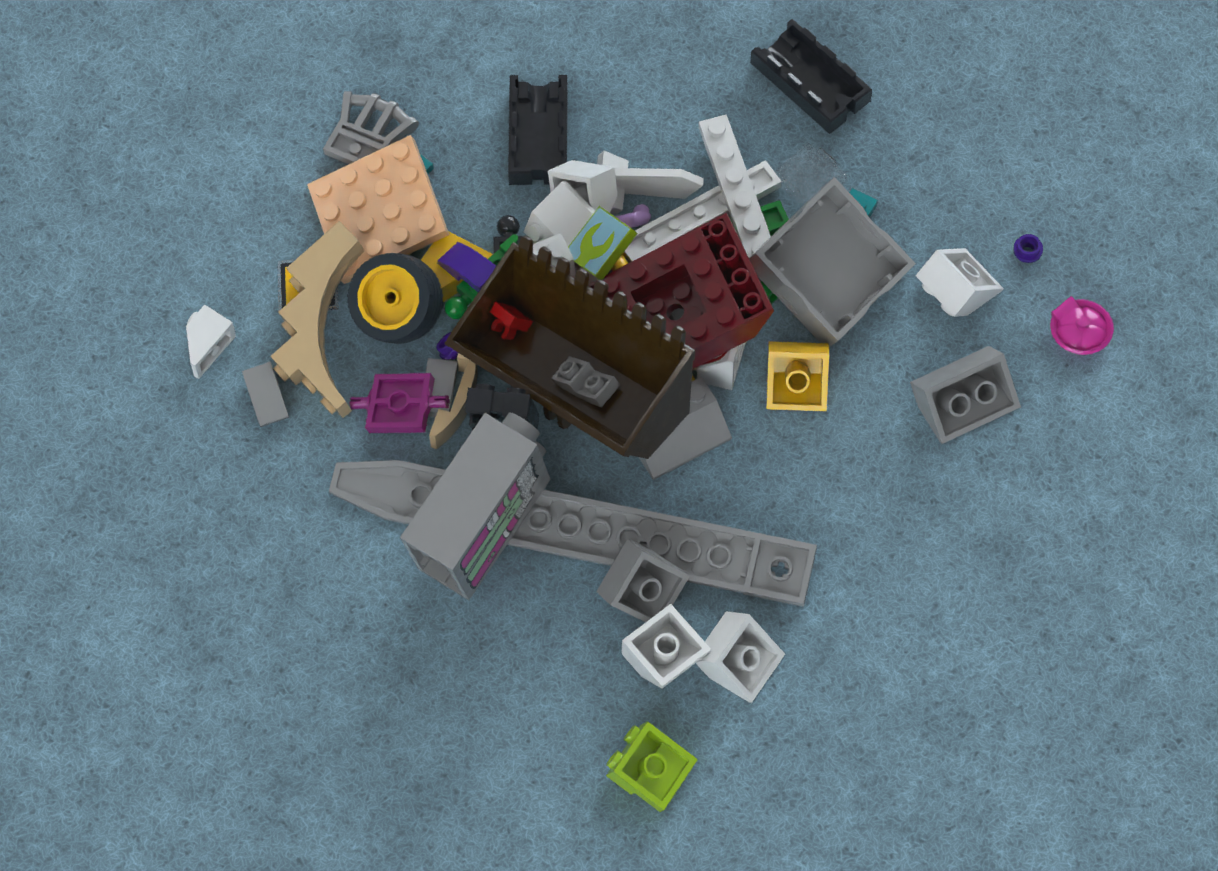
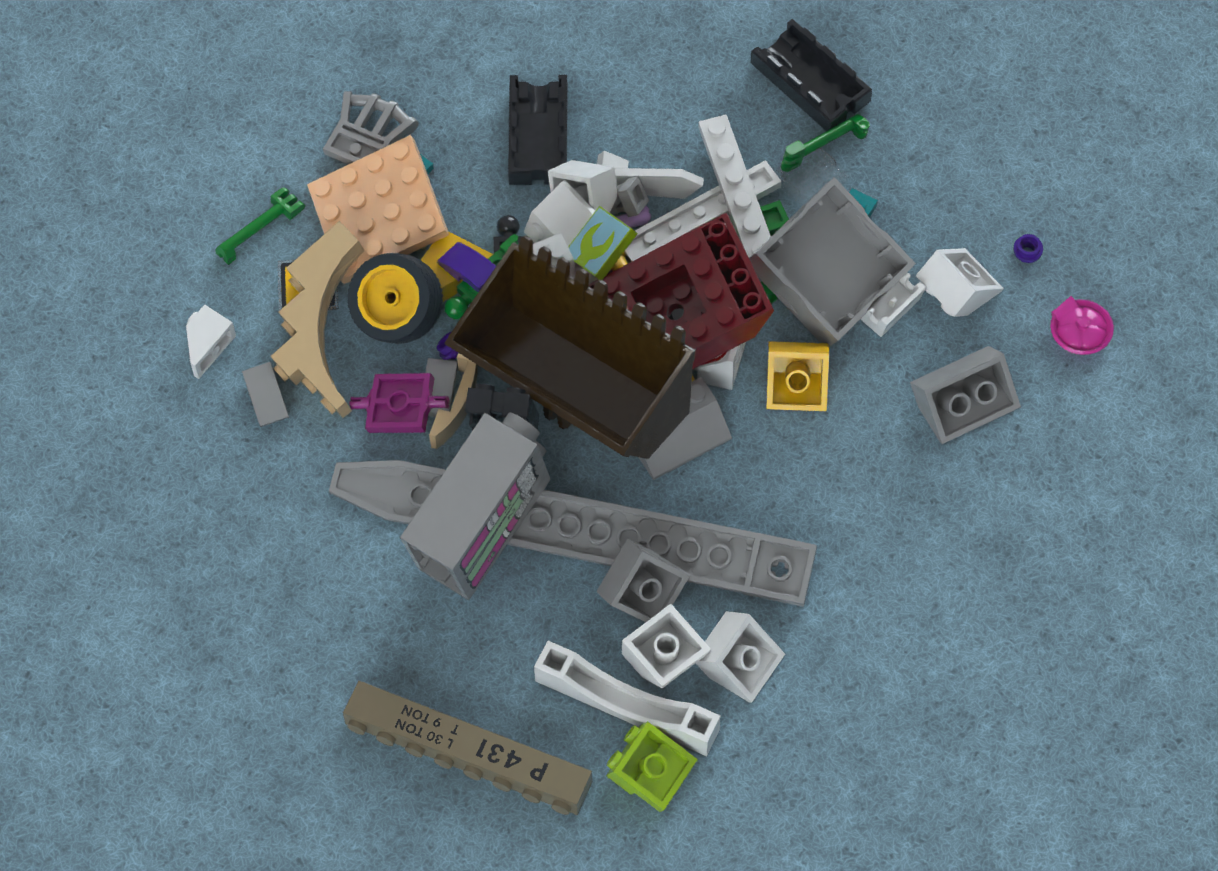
red tile [490,302,533,340] -> none
light grey slope [551,356,620,407] -> none
none -> green hinge [215,187,305,265]
none -> dark tan brick [343,681,593,815]
none -> white arch [534,641,720,757]
none -> light grey tile [616,176,649,217]
none -> green hinge [781,114,870,172]
none -> white hinge [861,273,926,337]

